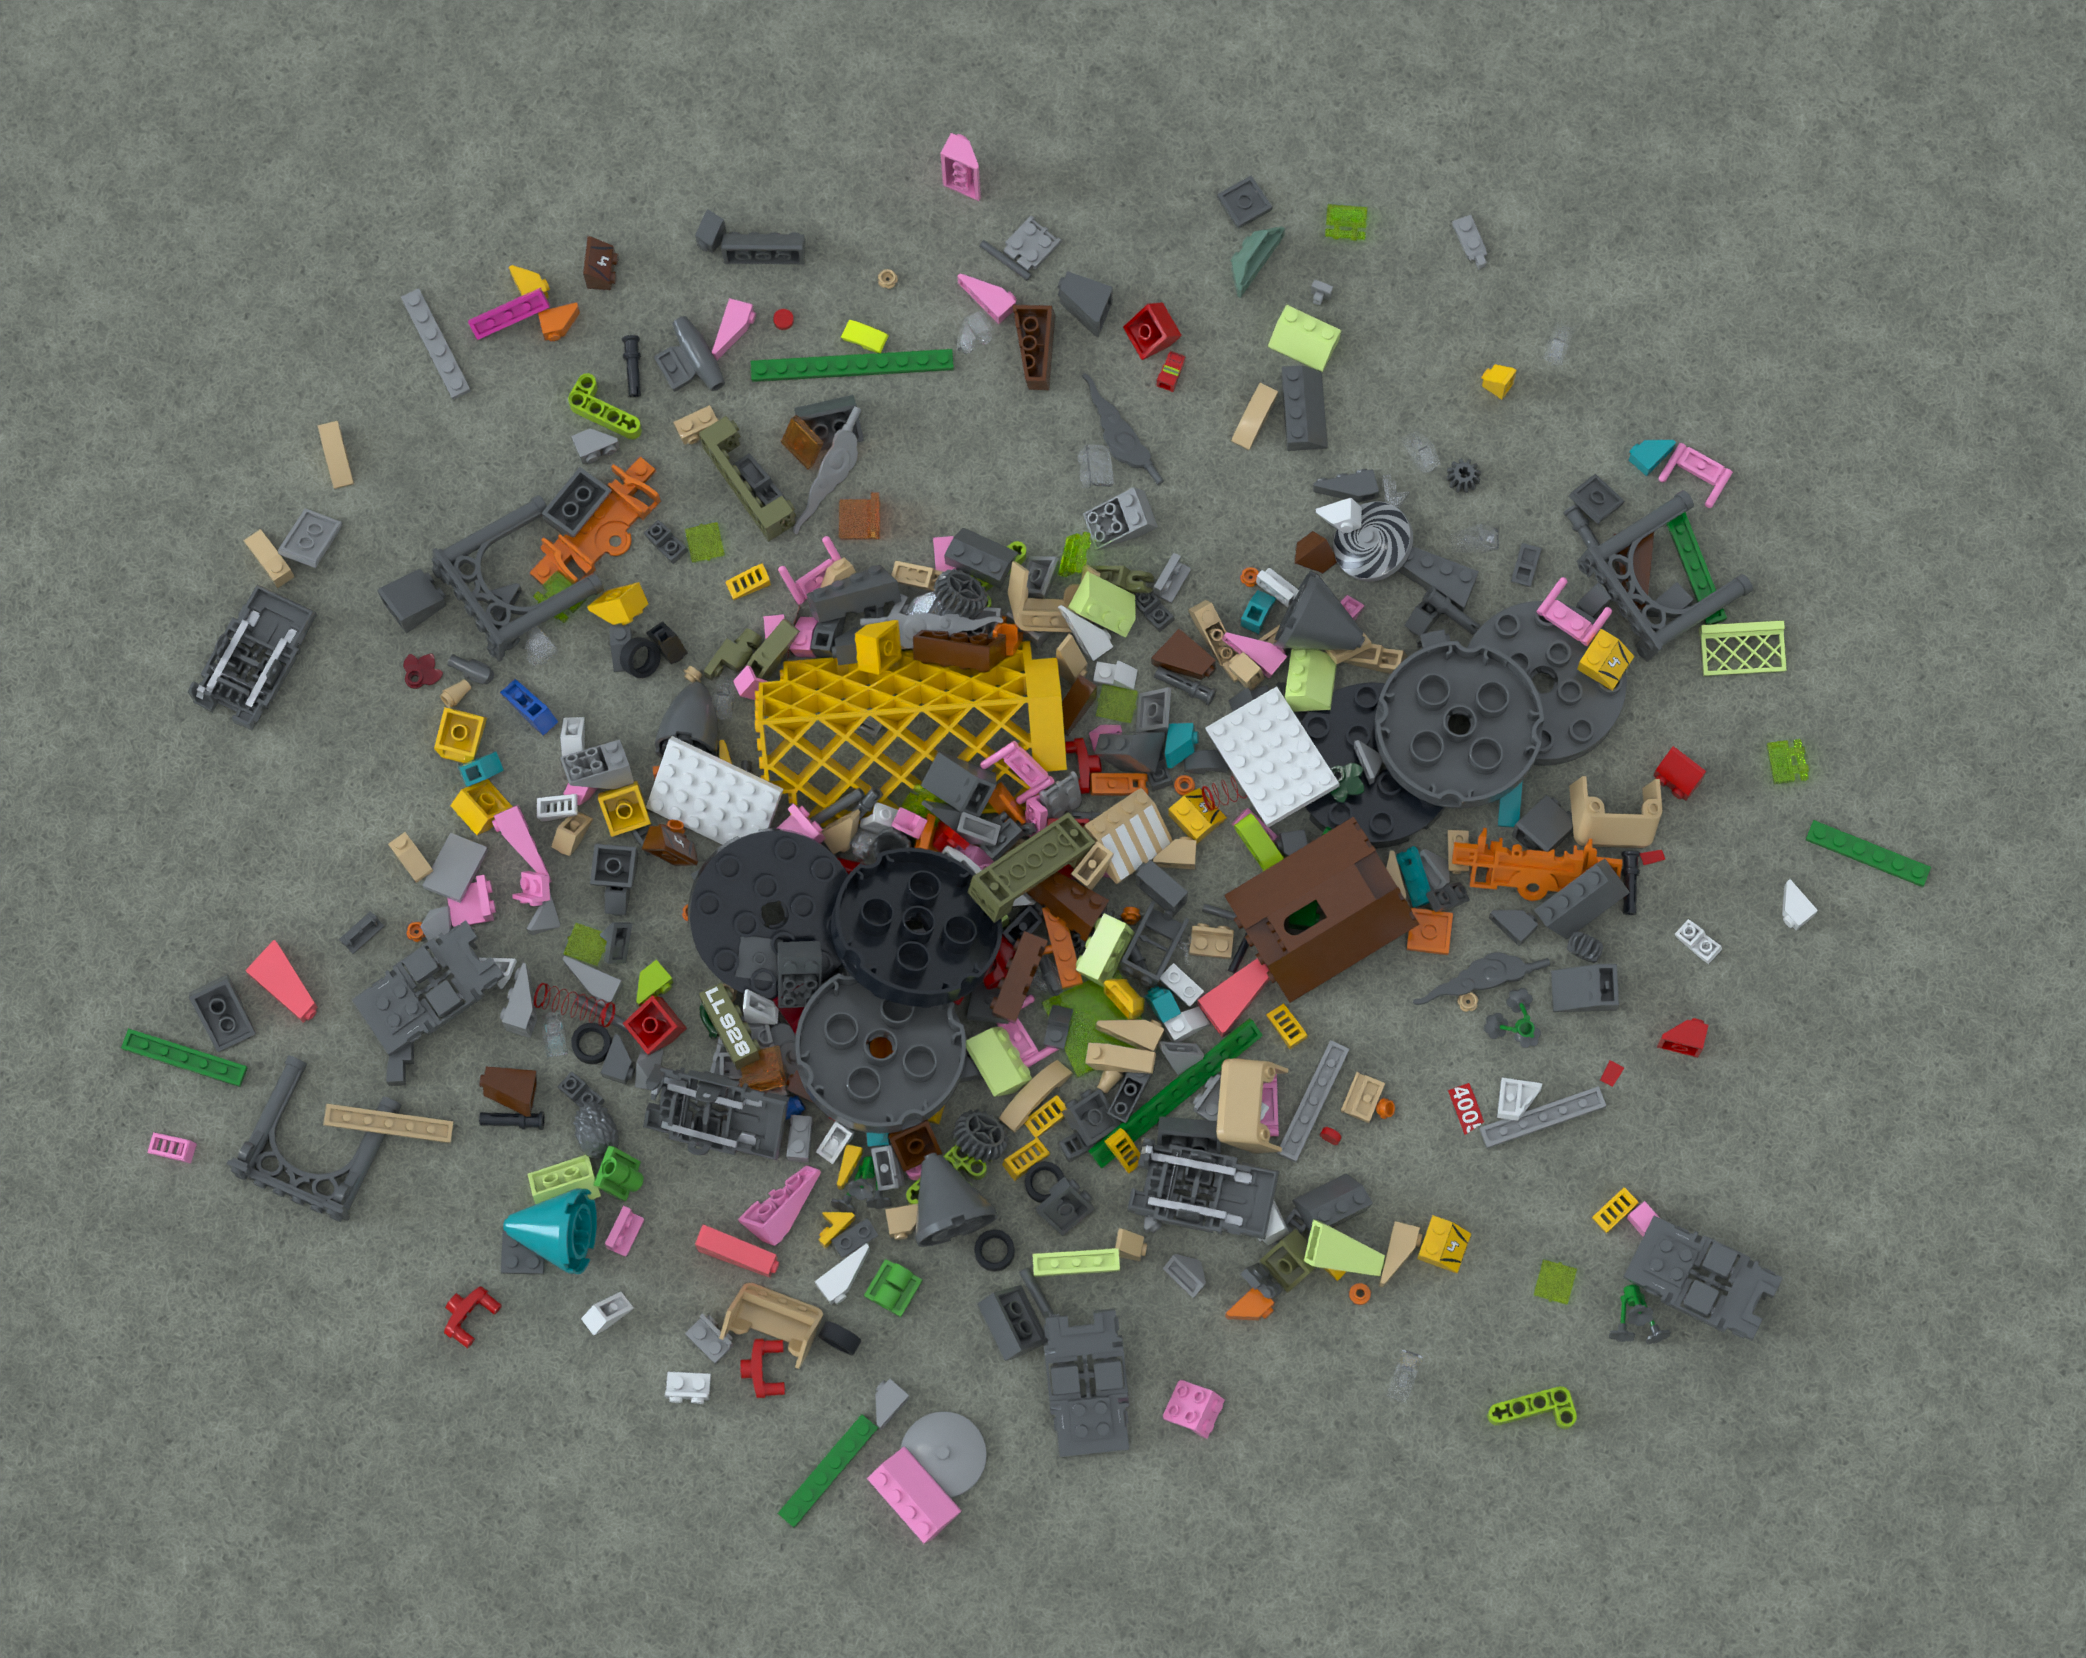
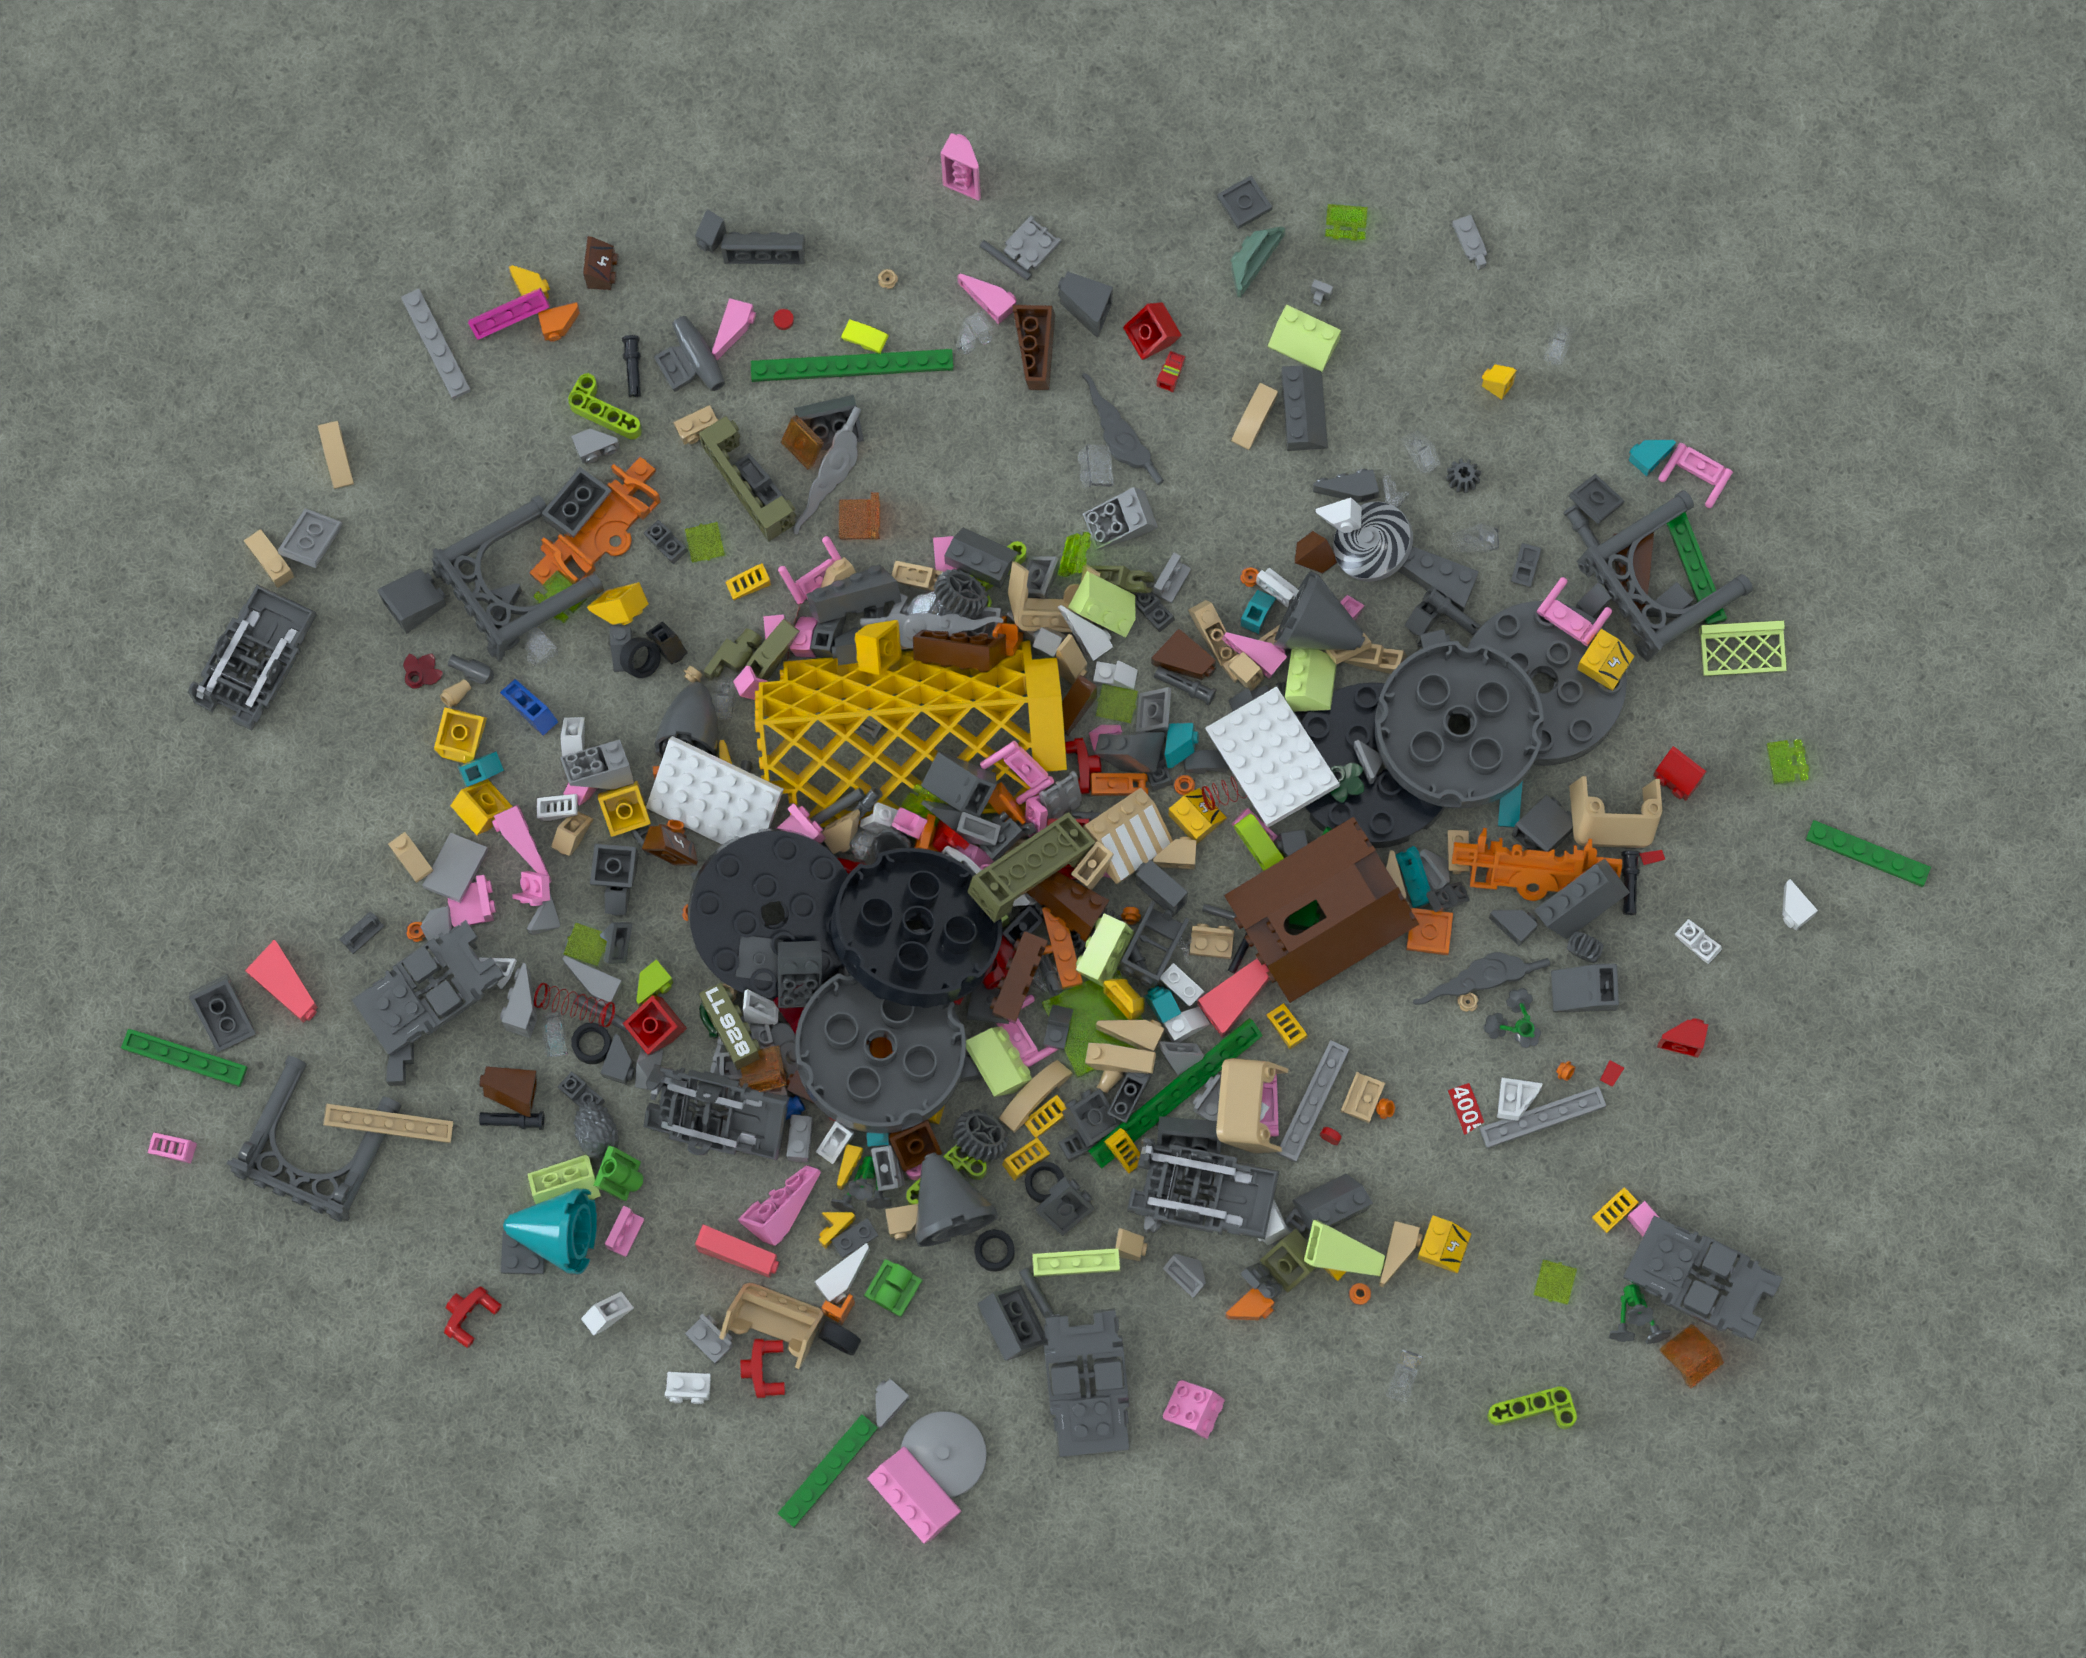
none -> orange panel [821,1294,855,1325]
none -> slope [1033,627,1068,657]
none -> orange plate [1556,1061,1575,1081]
none -> clear orange bracket [1660,1324,1724,1389]

